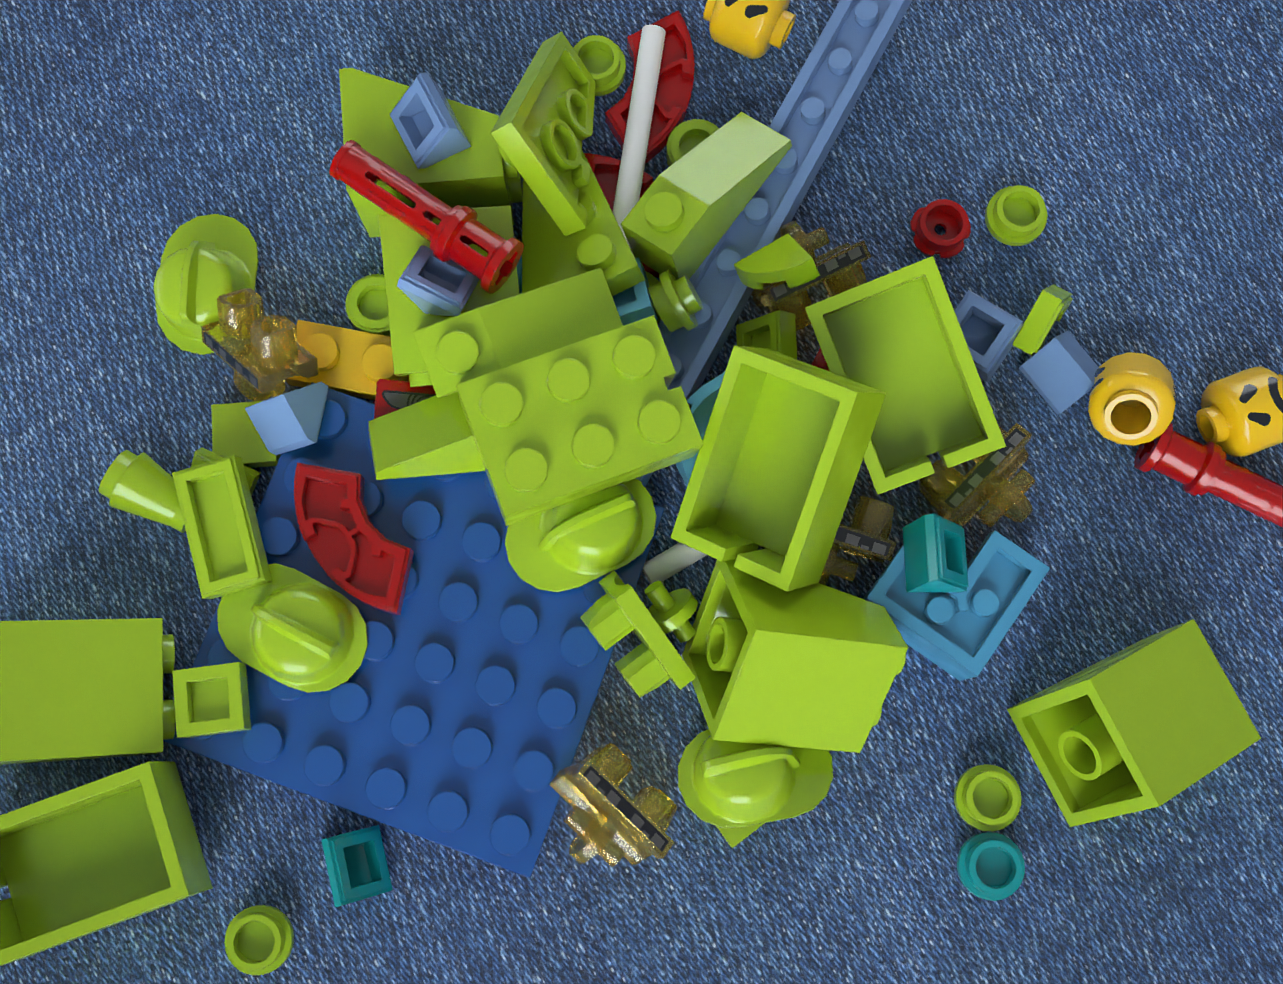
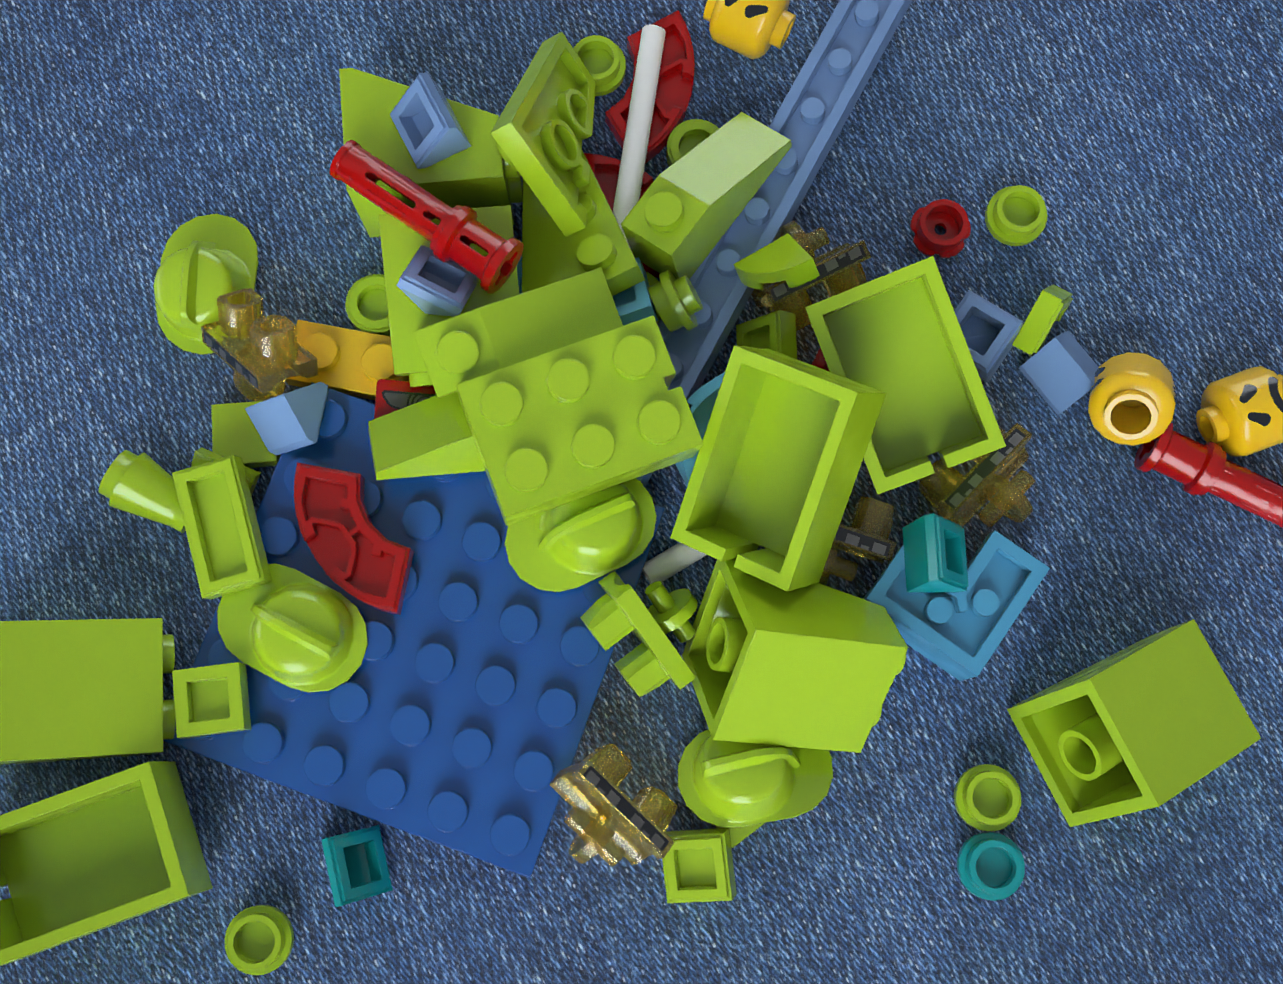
none -> lime tile [661,828,737,903]

